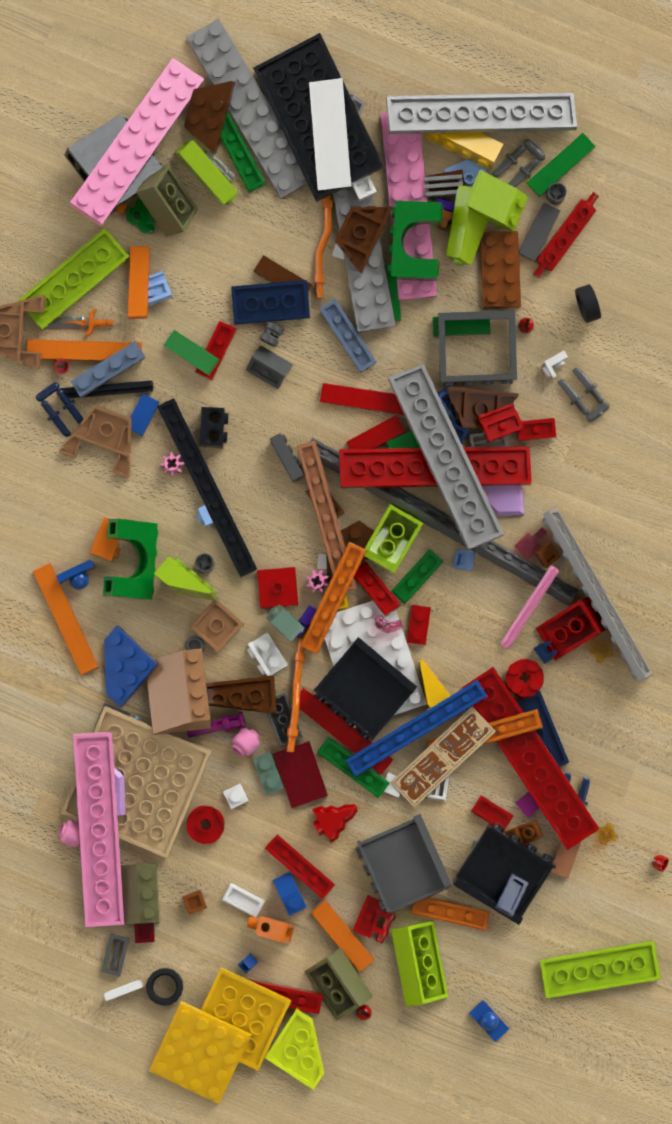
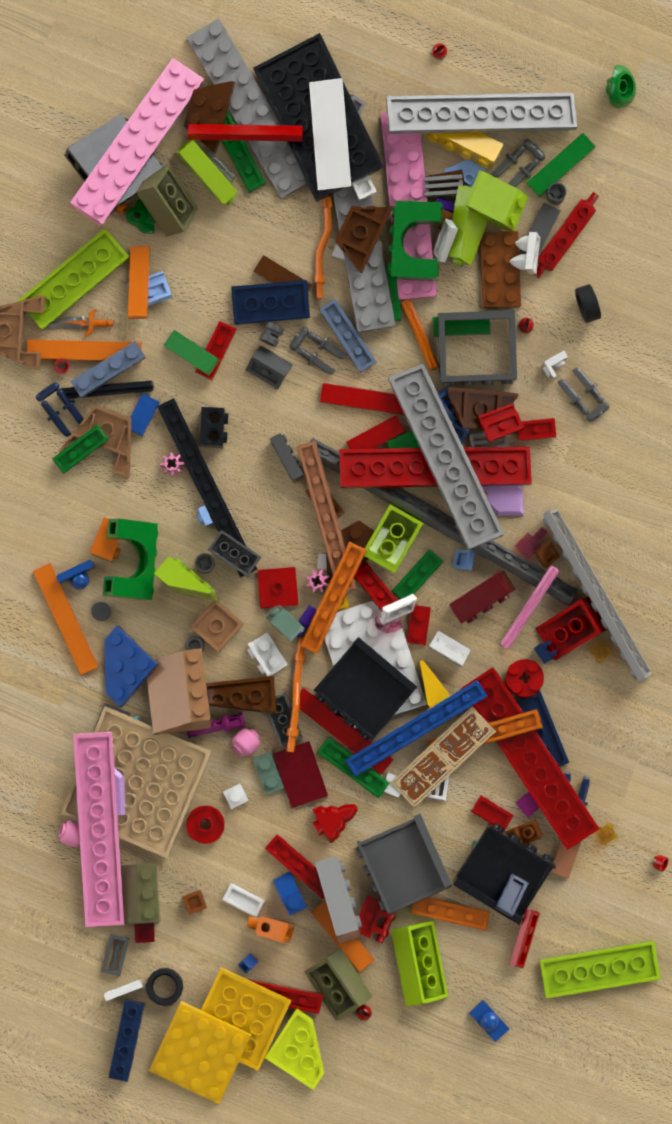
none -> green tile [52,424,109,474]
none -> dark grey tile [91,602,111,621]
none -> dark blue brick [108,999,145,1082]
none -> red tile [187,124,303,142]
none -> dark grey piece [208,530,261,577]
none -> dark grey piece [290,327,346,375]
none -> light grey wedge [315,856,362,943]
none -> white tile [379,594,417,624]
none -> orange axle [401,299,439,371]
none -> white bracket [429,631,471,667]
none -> red hinge [432,43,447,59]
none -> white tile [433,219,458,262]
none -> dark red wedge [449,570,516,624]
none -> white tile [509,232,541,274]
none -> red tile [509,909,540,968]
none -> green hat [606,65,636,109]

